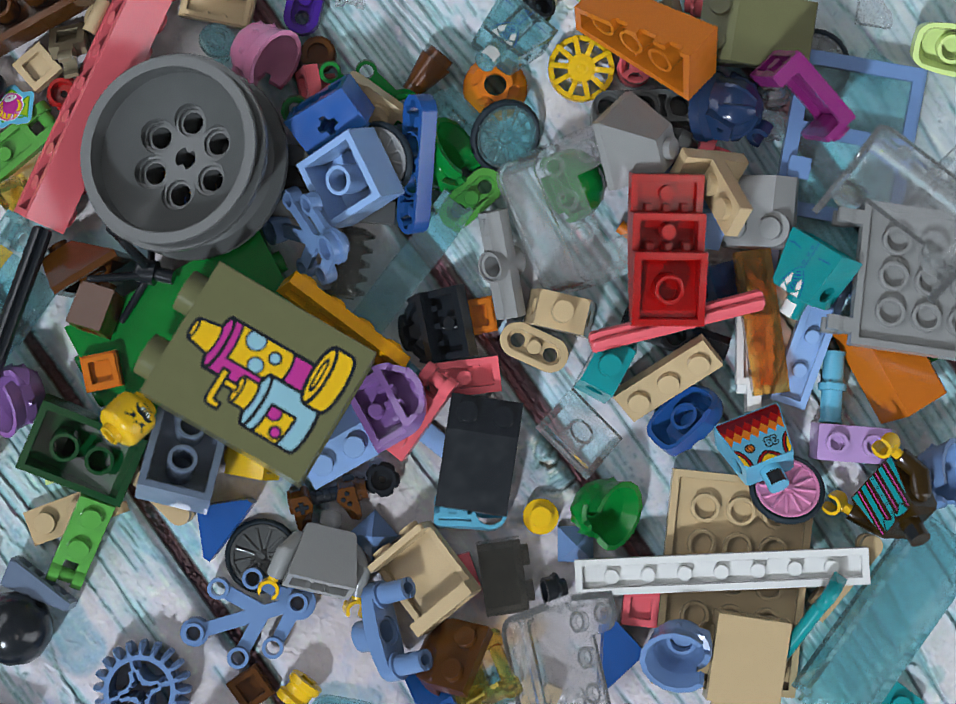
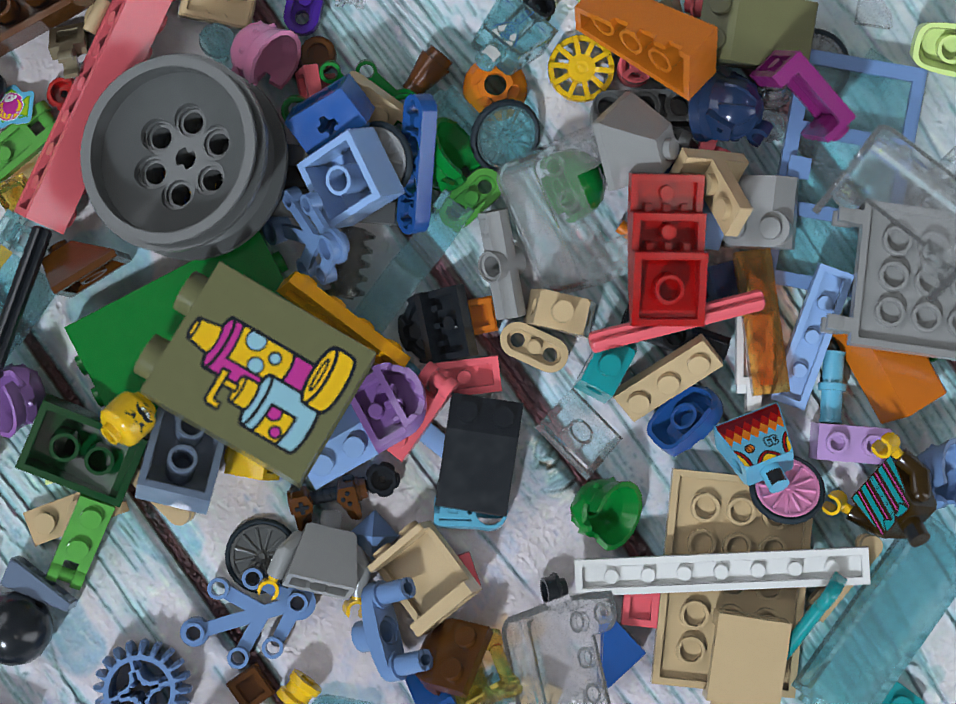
tan plate [12,41,64,94] -> none
reddish brown brick [65,280,126,340] -> none
orange tile [79,350,125,393] -> none
black plant [86,226,176,324] -> none
blue slope [197,497,257,562] -> none
clear smoke brick [476,536,535,617] -> none
yellow plate [523,498,559,534] -> none
medium blue slope [557,526,594,562] -> none
medium blue helmet [639,619,713,693] -> none
teal torso [773,226,862,321] -> none

